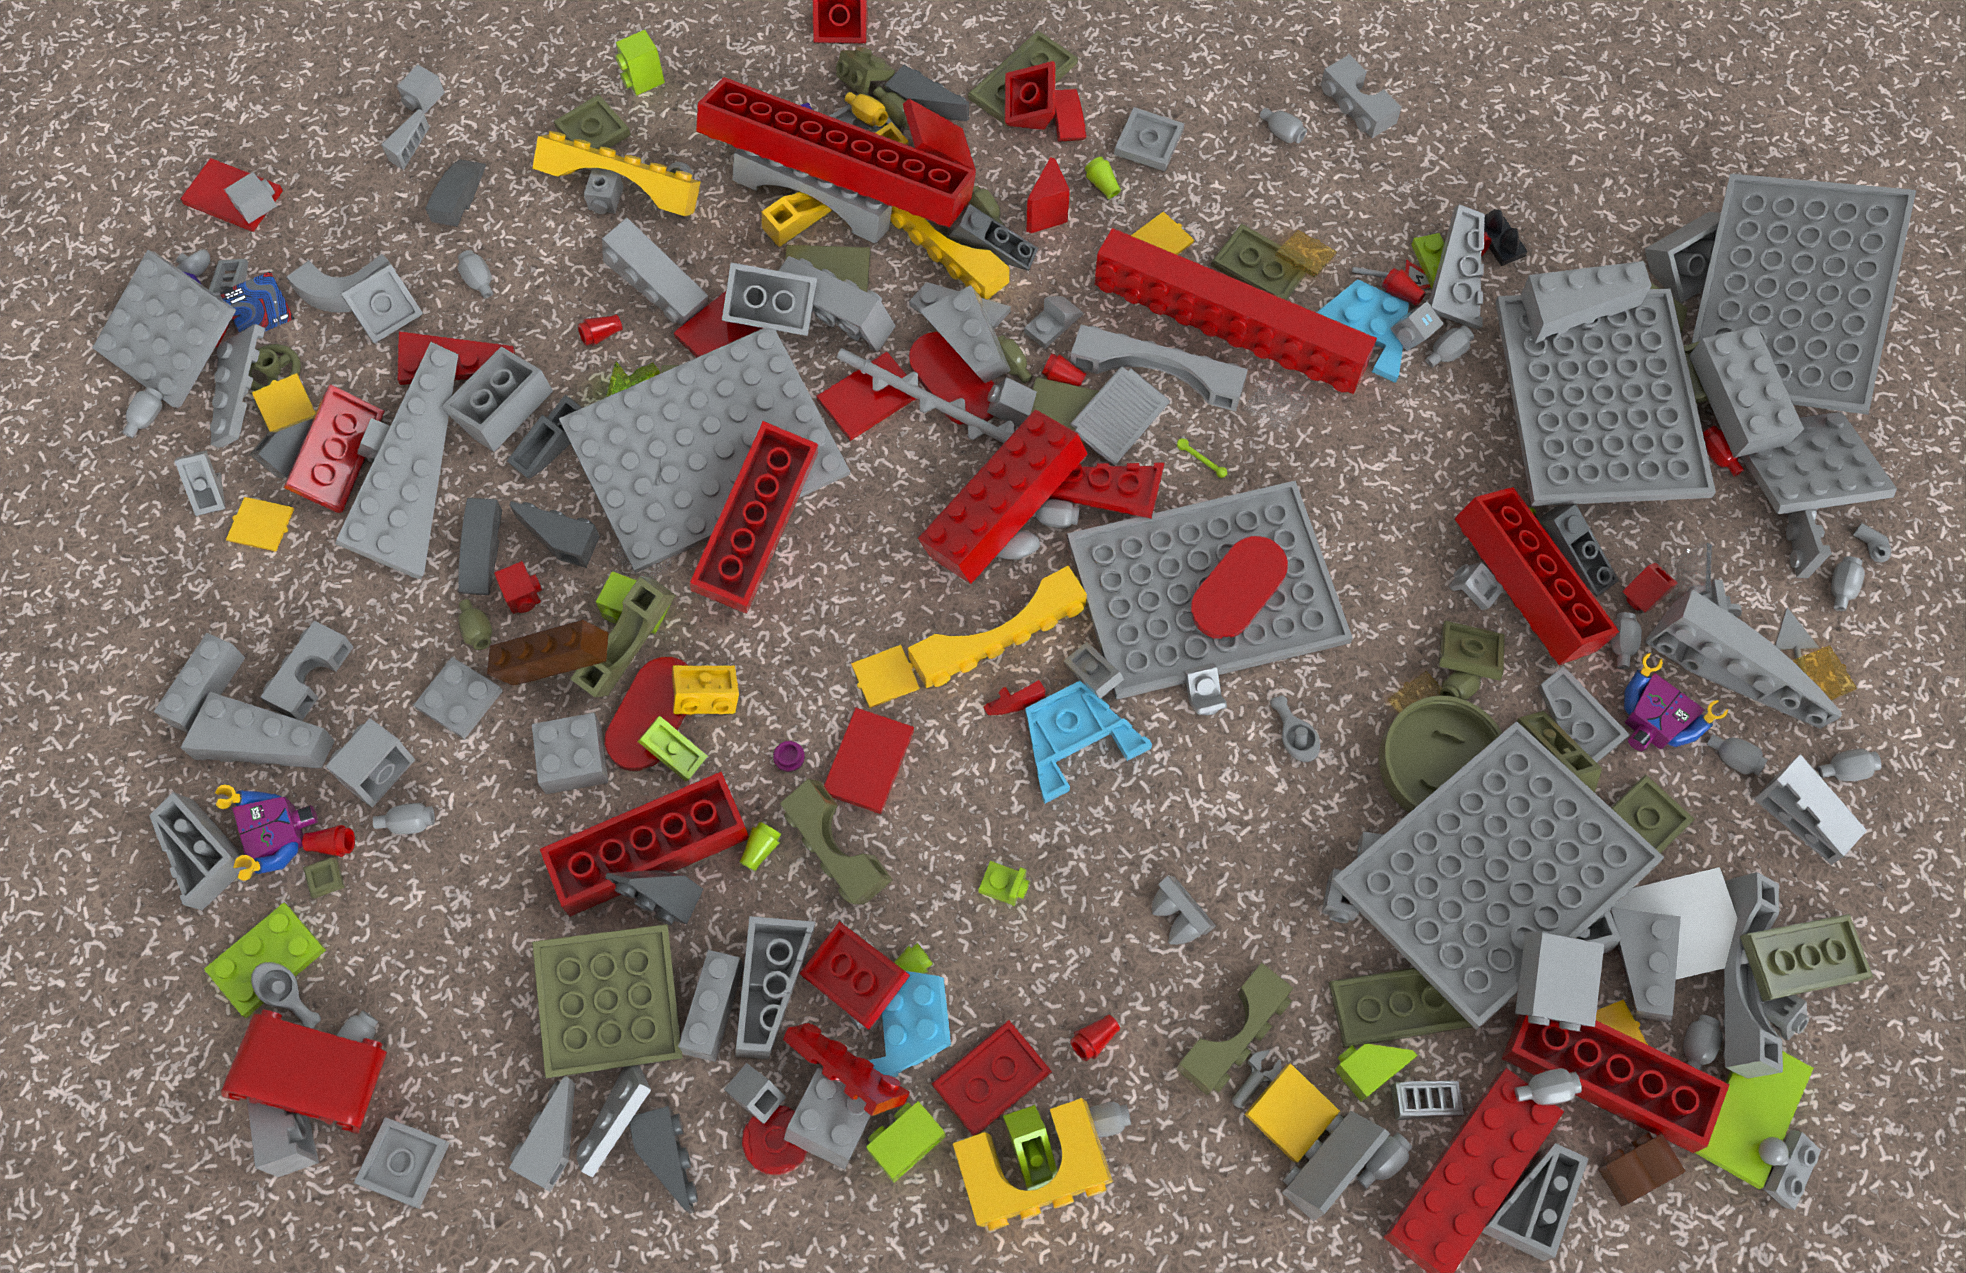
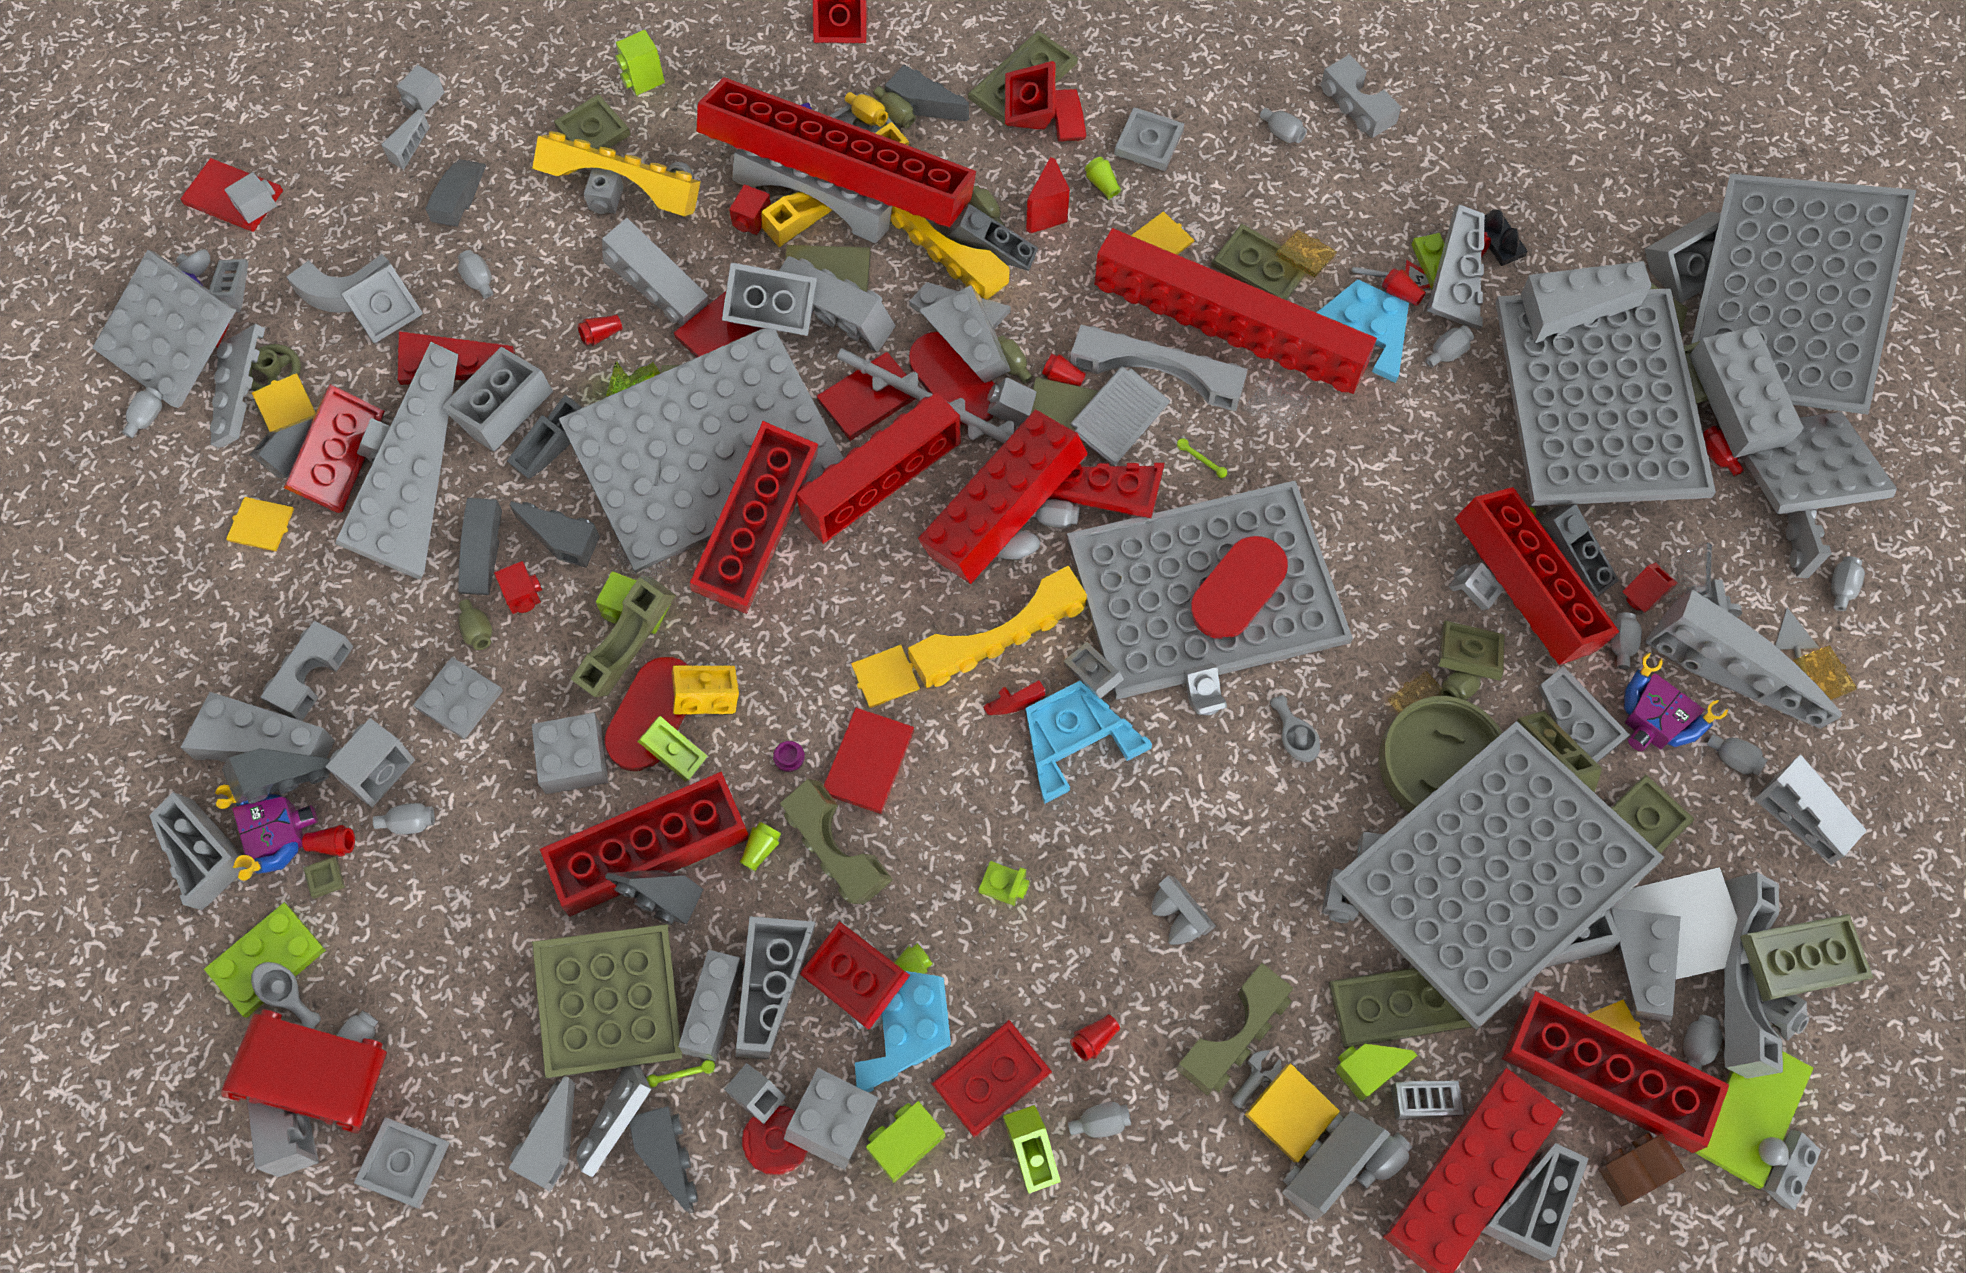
light grey brick [154,633,245,733] -> none
light grey slope [174,450,226,516] -> none
sticker [220,272,294,333] -> none
reddish brown brick [487,620,609,685] -> none
red wing [783,1023,910,1116] -> none
olive bracket [836,47,895,95] -> none
red tile [903,98,976,171] -> none
yellow arch [953,1098,1113,1231] -> none
light grey slope [1024,296,1083,349] -> none
light grey brick [1390,301,1444,351] -> none
light grey plant [1514,1068,1582,1105] -> none
light grey brick [1515,932,1604,1032] -> none
light grey plant [1817,749,1881,781] -> none
light grey arm [1853,523,1891,562] -> none
none -> dark grey slope [222,748,331,804]
none -> lime hinge [646,1060,715,1088]
none -> red brick [729,184,771,235]
none -> red brick [796,392,961,544]

